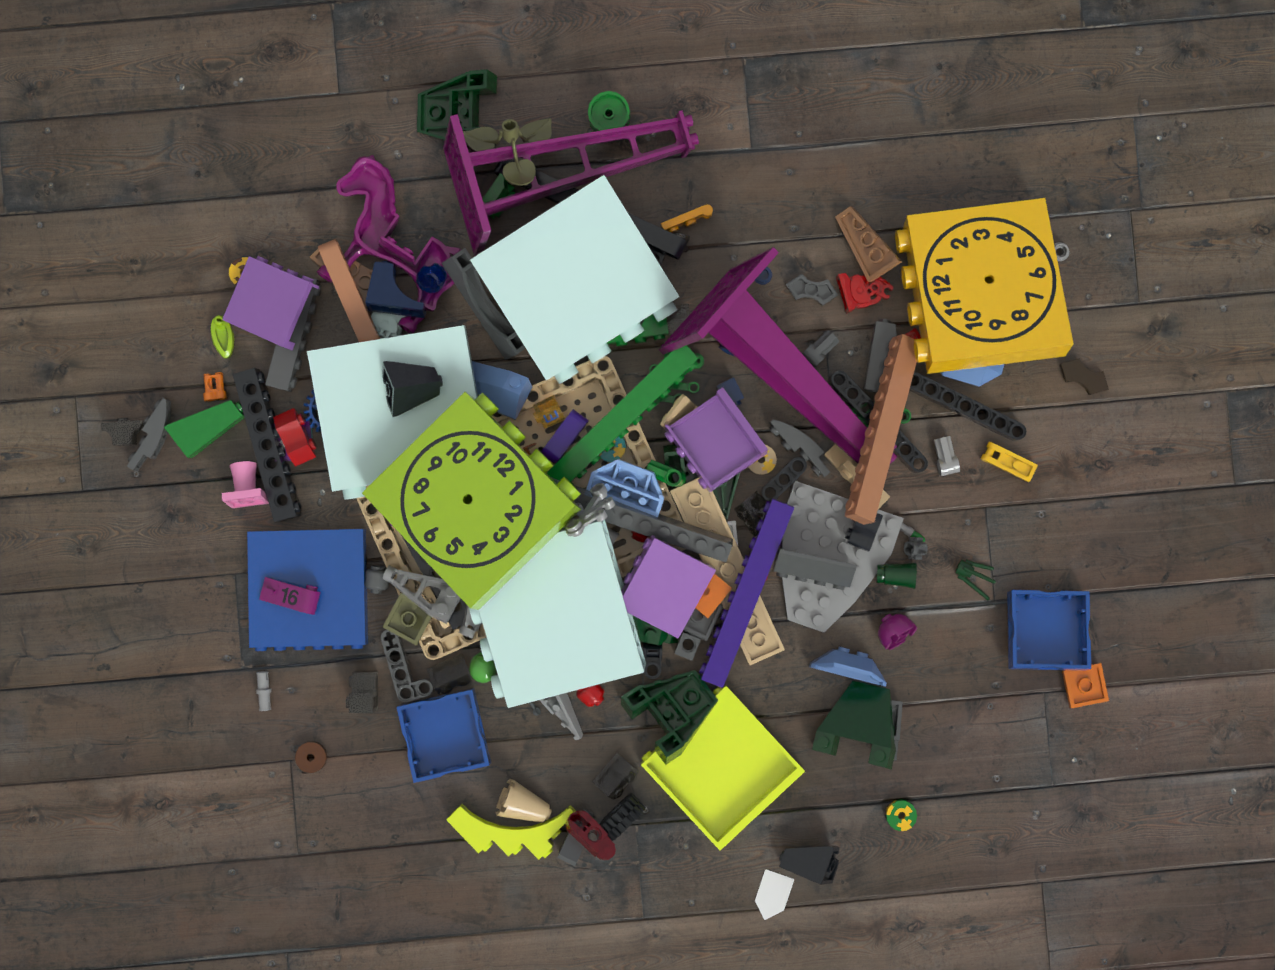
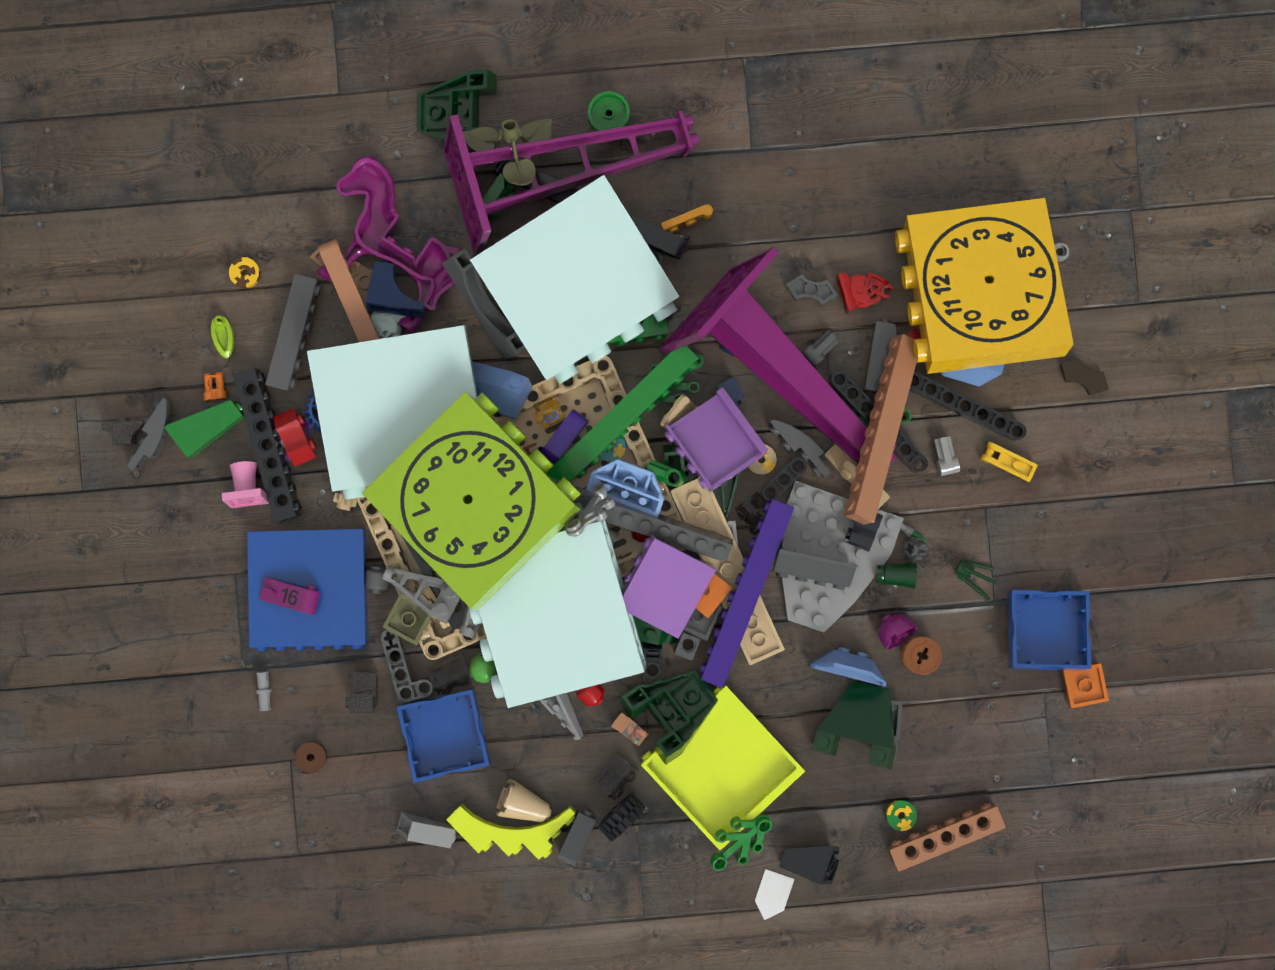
medium lavender panel [222,256,319,350] -> none
black slope [382,361,443,417] -> none
clear blue hair [416,263,447,293] -> none
dark red piece [566,810,616,860] -> none
dark blue plate [754,267,772,285] -> none
medium nougat wing [835,206,902,282] -> none
none -> tan gear [333,490,357,511]
none -> light grey slope [397,812,456,848]
none -> nougat leg [611,711,649,746]
none -> green plant [710,814,772,871]
none -> nougat brick [887,803,1006,872]
none -> dark orange piece [901,636,942,675]

